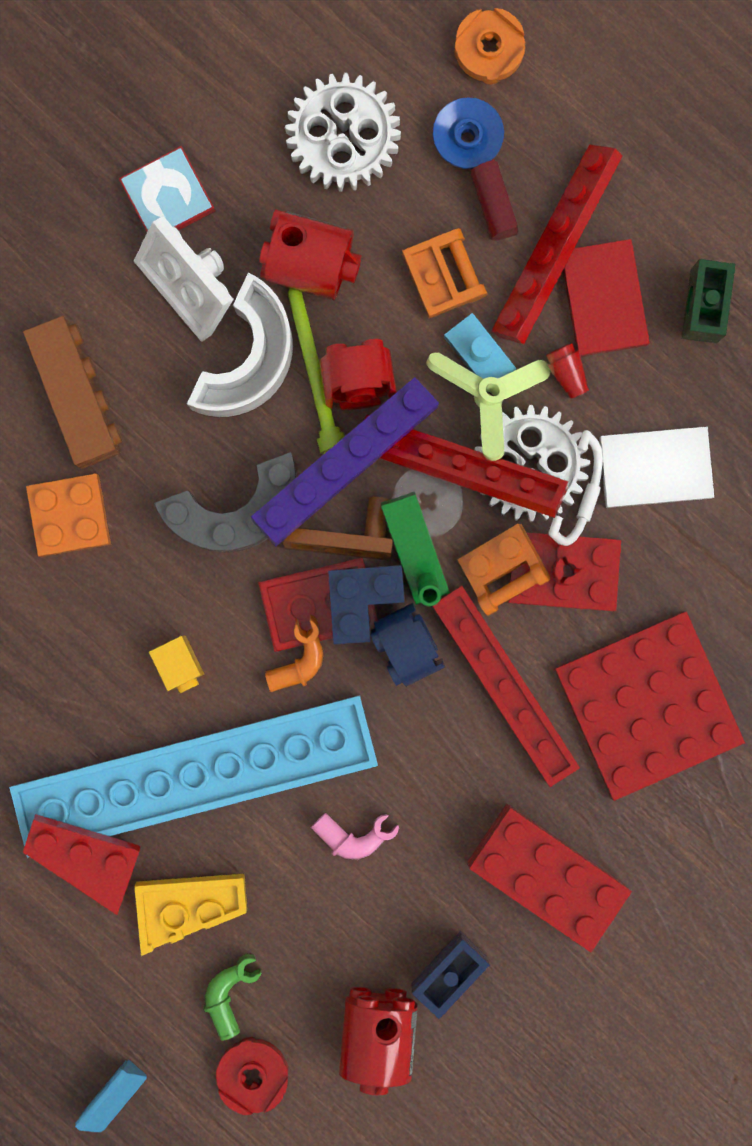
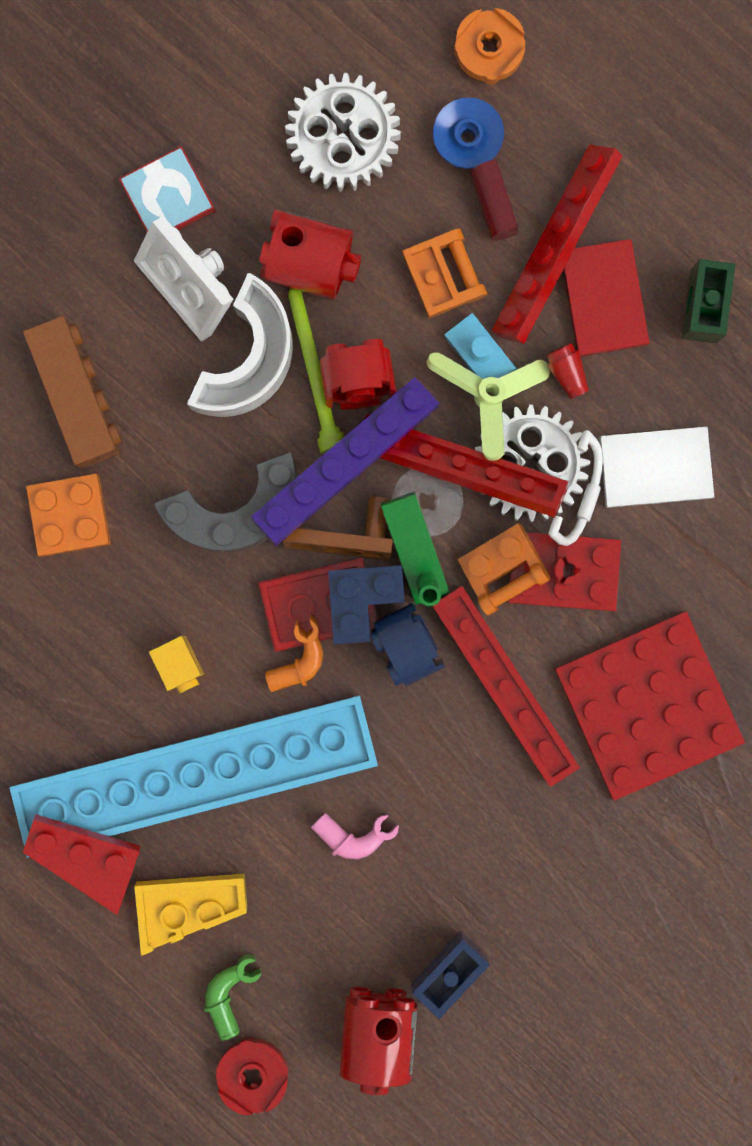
dark azure slope [75,1059,147,1132] -> none
red brick [467,804,632,953] -> none

